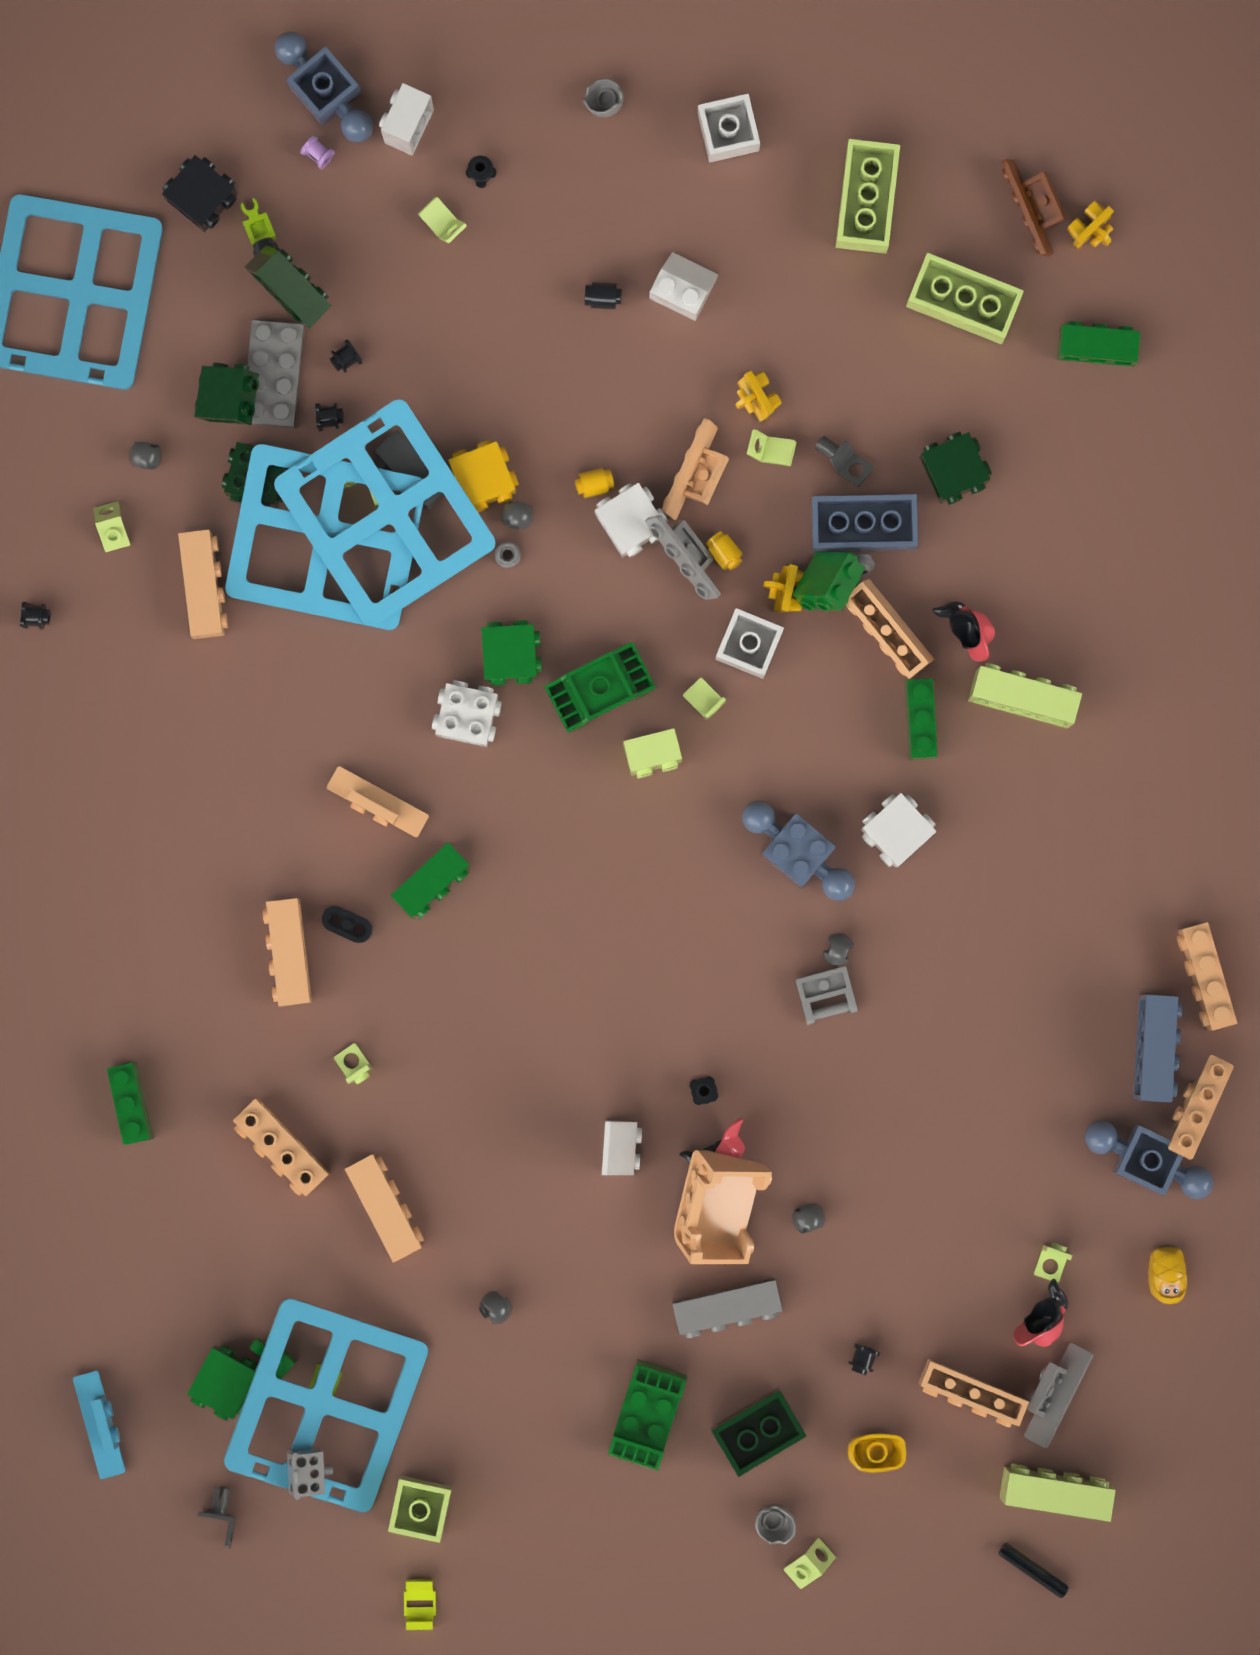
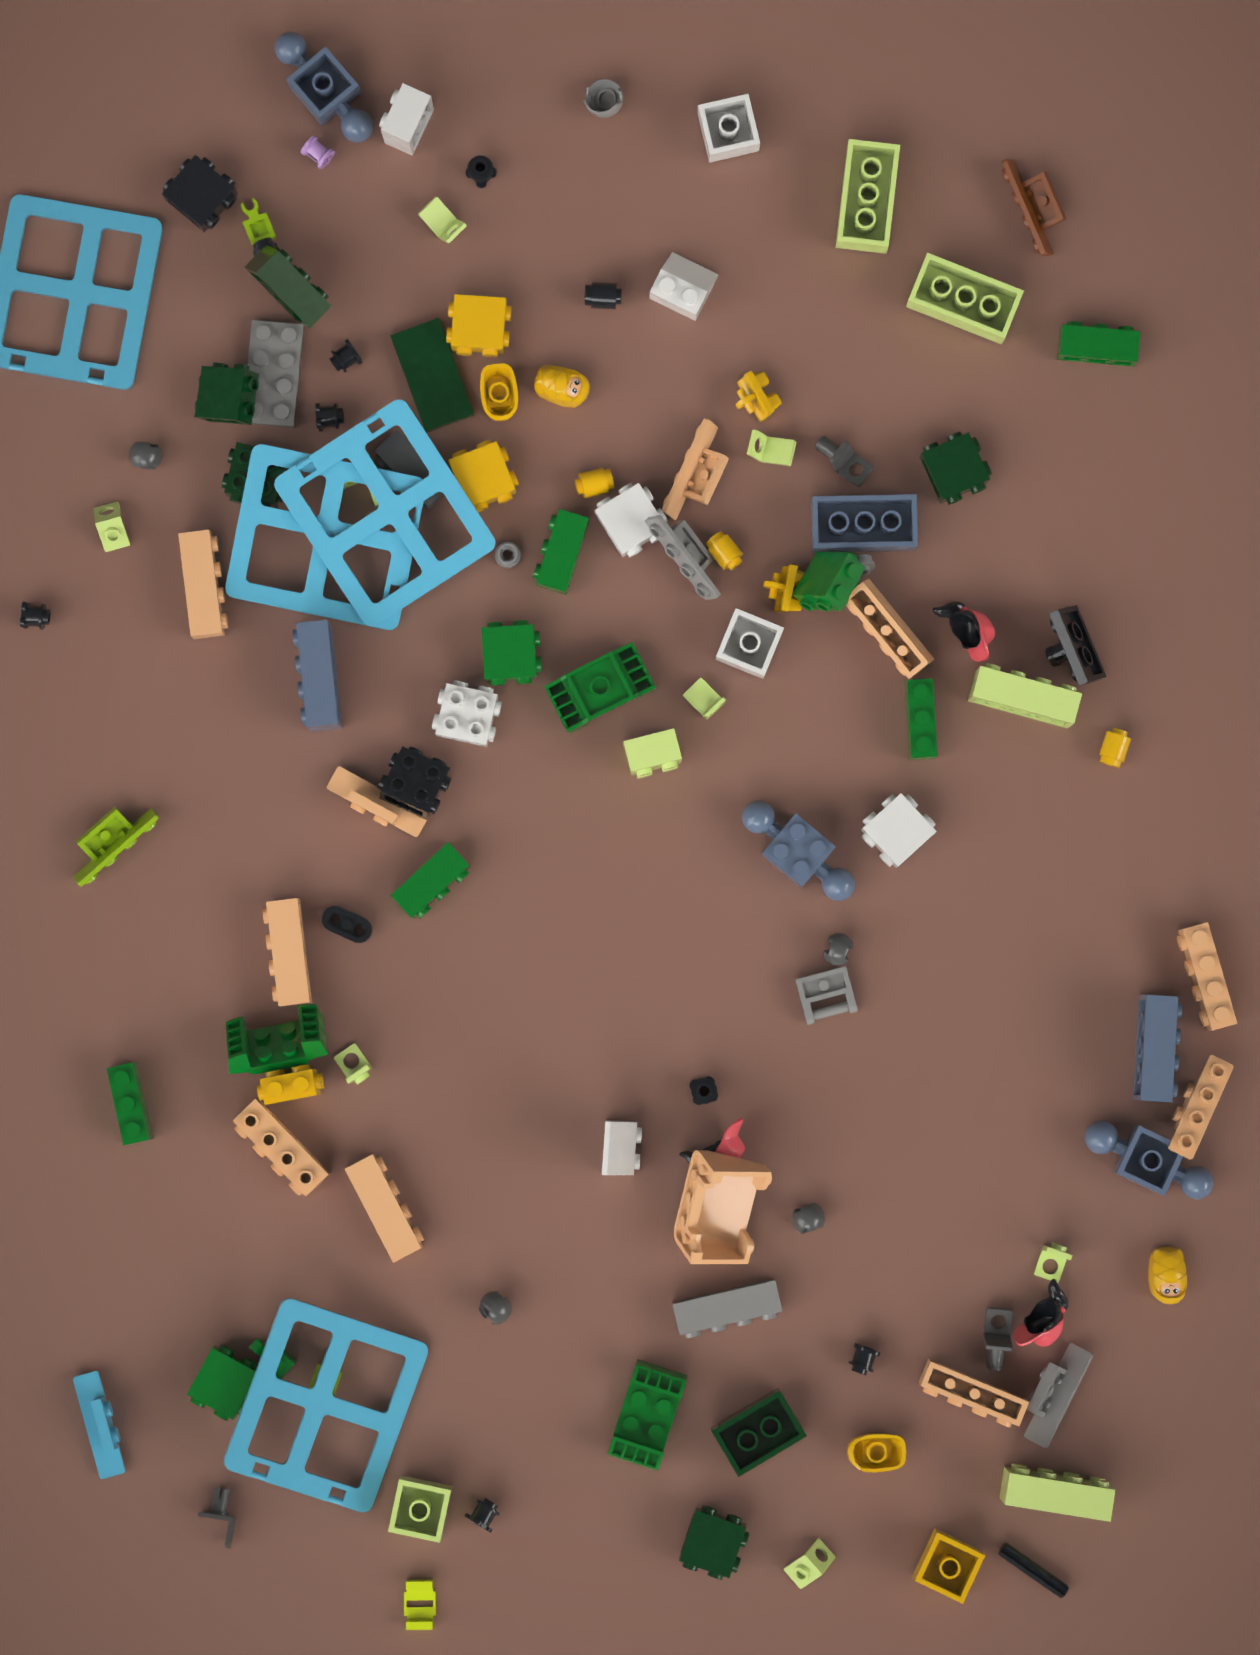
light grey piece [287,1448,333,1500] -> none
dark grey piece [501,501,534,530] -> none
light grey hair [755,1504,796,1545] -> none
yellow hips [1067,201,1114,249] -> none
none -> lime bracket [74,807,159,887]
none -> green plate [226,1004,328,1075]
none -> yellow brick [257,1065,325,1105]
none -> sand blue brick [292,620,343,732]
none -> black brick [377,746,452,820]
none -> dark green tile [390,318,474,433]
none -> yellow brick [446,294,511,357]
none -> black brick [465,1498,500,1533]
none -> yellow piece [480,363,518,422]
none -> green brick [533,509,589,595]
none -> yellow piece [534,365,590,408]
none -> dark green brick [679,1505,749,1580]
none -> yellow brick [912,1528,986,1604]
none -> dark grey bracket [983,1307,1013,1371]
none -> black plate [1046,605,1107,686]
none -> yellow brick [1099,728,1131,768]

